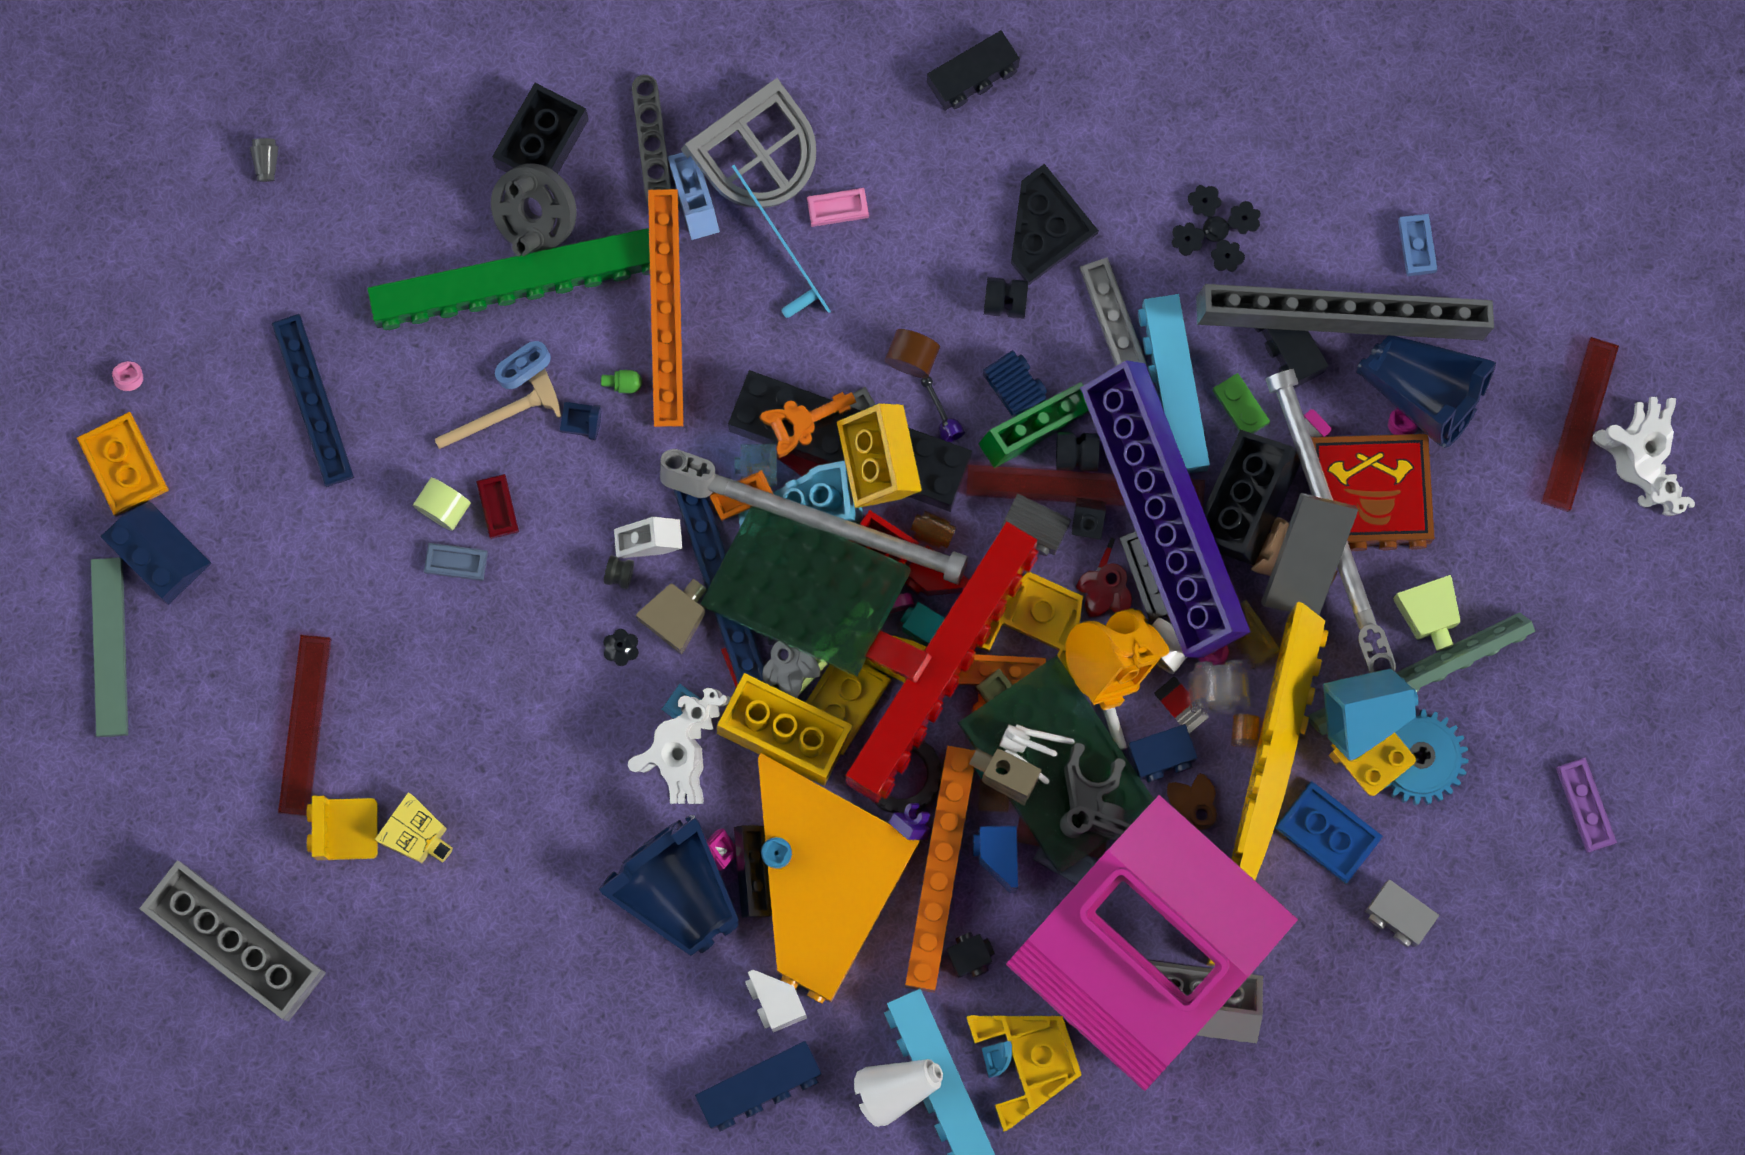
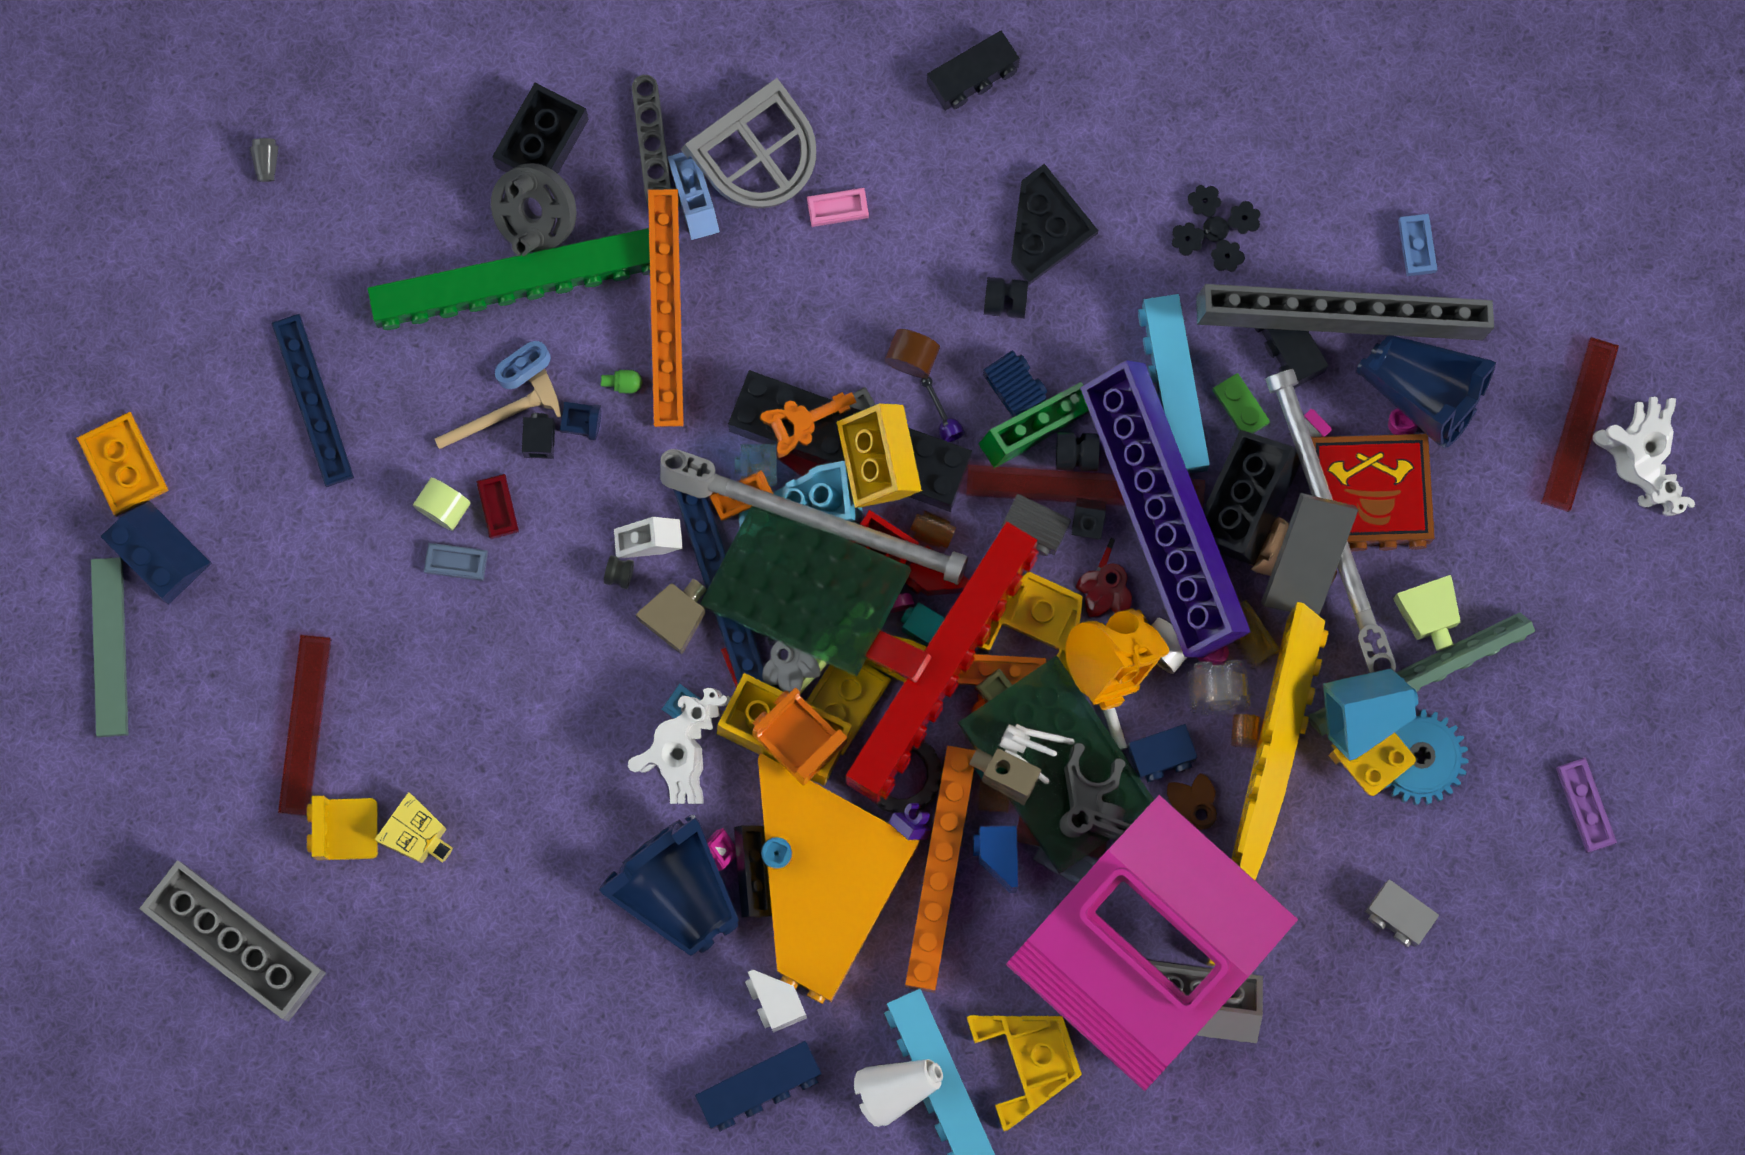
bright pink tile [112,361,143,391] -> none
black plant [603,629,639,666] -> none
medium azure piece [732,165,831,318] -> none
black brick [946,932,995,979] -> none
dark azure tile [982,1041,1012,1078] -> none
light grey tile [1079,257,1147,367] -> none
black plate [1120,531,1168,621] -> none
sticker [1154,677,1209,733] -> none
blue tile [1274,780,1383,884] -> none
none -> black brick [522,413,556,459]
none -> orange panel [752,688,848,786]

